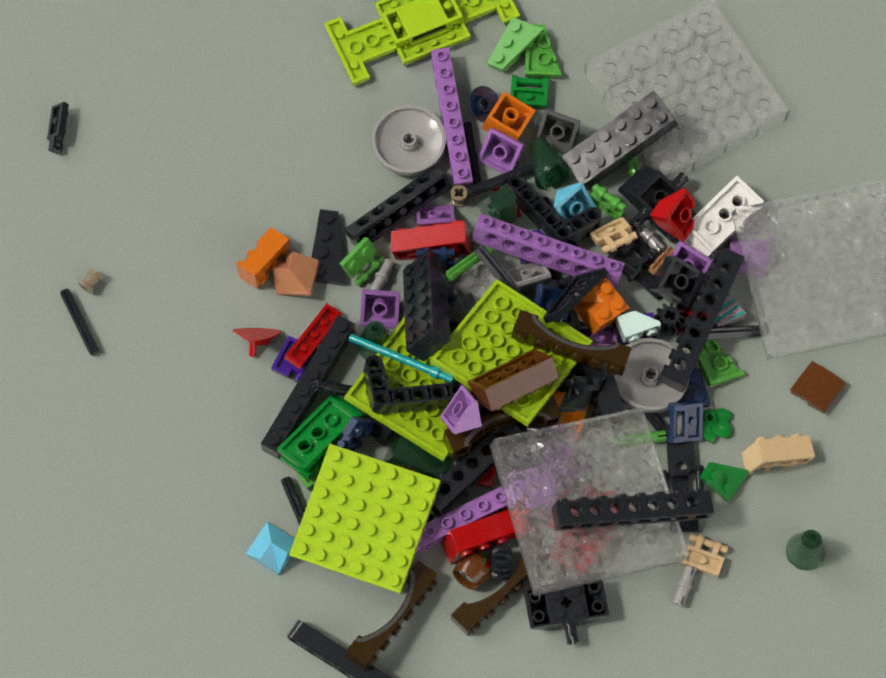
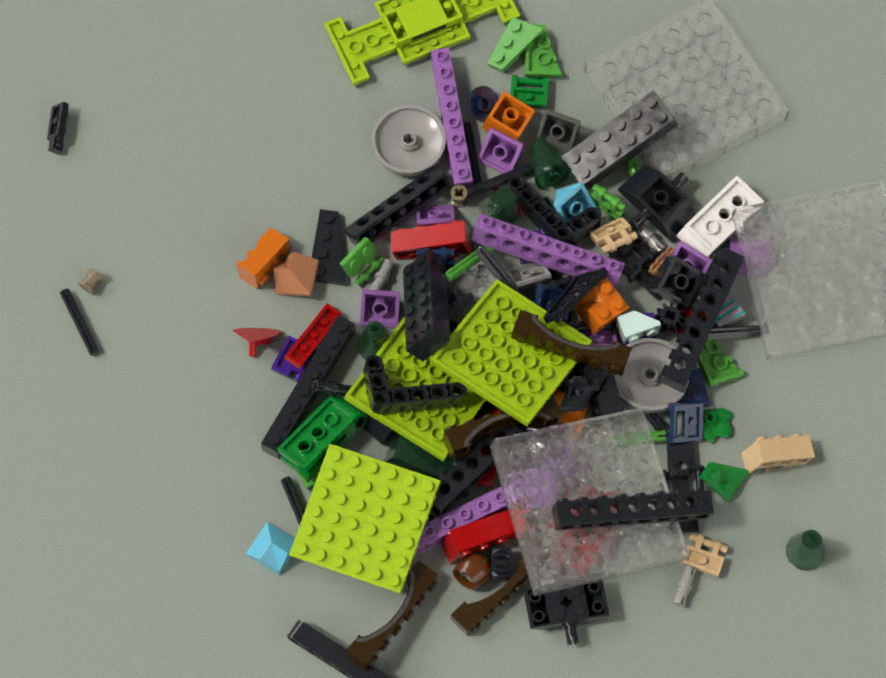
dark blue plate [337,417,375,450] -> none
teal bar [349,334,455,383] -> none
medium lavender slope [440,385,482,434] -> none
reddish brown slope [467,349,559,411] -> none
red slope [650,188,695,242] -> none
reddish brown slope [790,361,846,413] -> none

